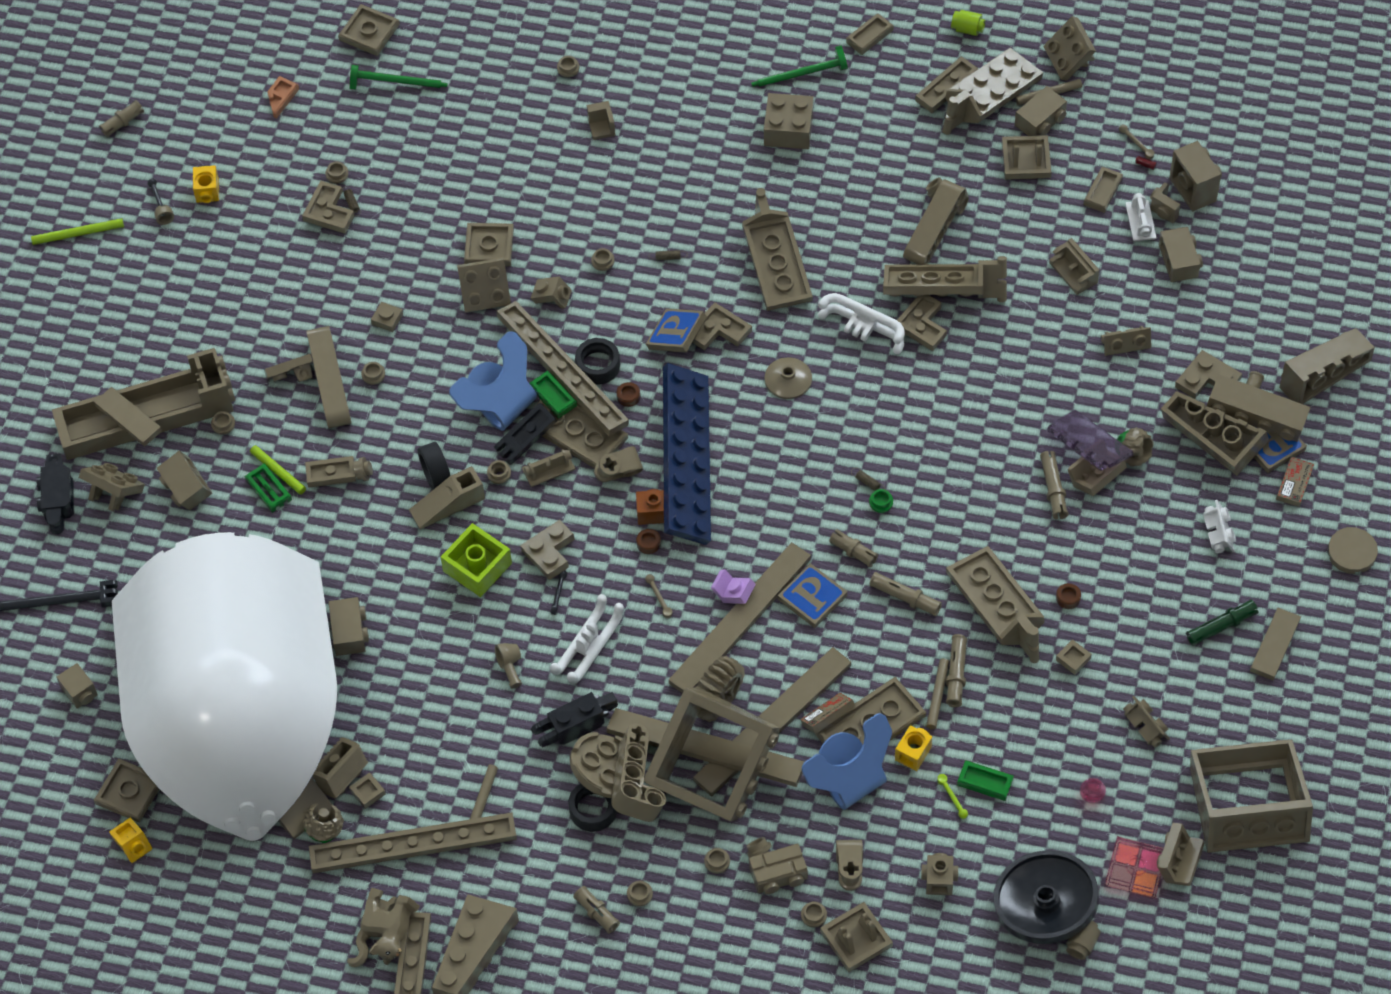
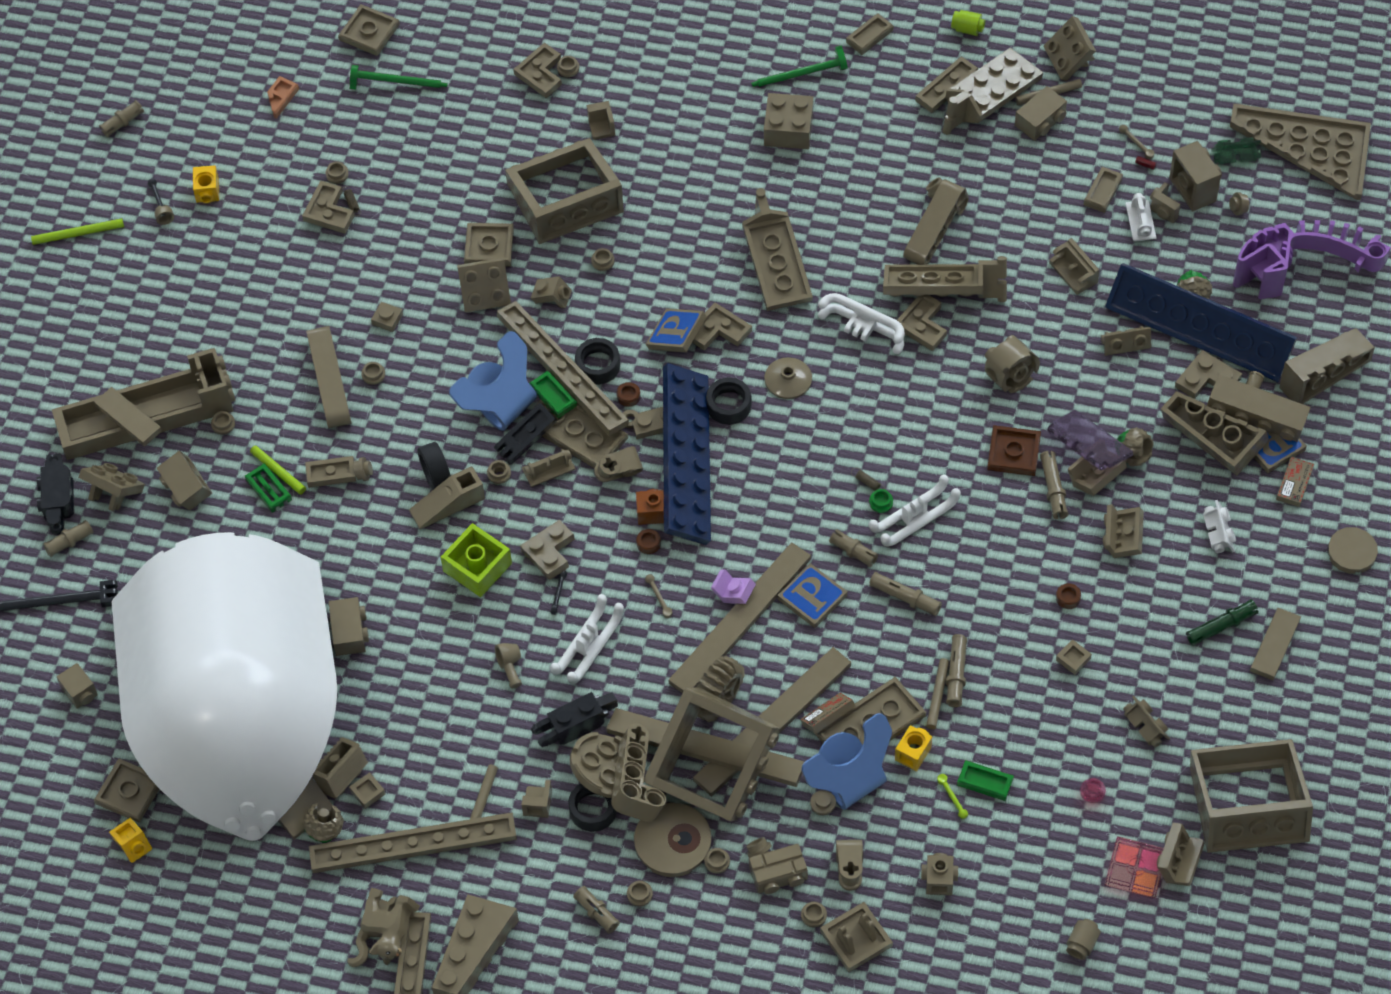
dark tan hinge [264,354,313,382] -> none
dark tan piece [649,250,688,260] -> none
dark tan hinge [946,546,1044,663] -> none
black dish [994,850,1099,944] -> none
dark tan plate [1002,135,1051,180] -> none
dark tan brick [1159,226,1203,282] -> none
none -> dark tan pin [43,520,93,557]
none -> dark tan windscreen [505,138,624,244]
none -> dark tan plate [513,42,562,98]
none -> dark tan panel [521,780,552,818]
none -> dark tan hinge [623,407,663,439]
none -> dark tan tile [634,803,711,877]
none -> black tyre [706,377,752,425]
none -> dark tan plate [810,790,836,816]
none -> white piece [869,475,961,547]
none -> dark tan brick [985,335,1040,393]
none -> reddish brown tile [987,425,1041,476]
none -> dark tan bracket [1103,504,1144,558]
none -> dark blue plate [1105,263,1298,382]
none -> dark tan piece [1177,270,1212,299]
none -> clear green hinge [1211,137,1261,165]
none -> dark tan plate [1229,192,1249,216]
none -> dark tan wing [1230,103,1371,200]
none -> medium lavender piece [1233,220,1391,299]

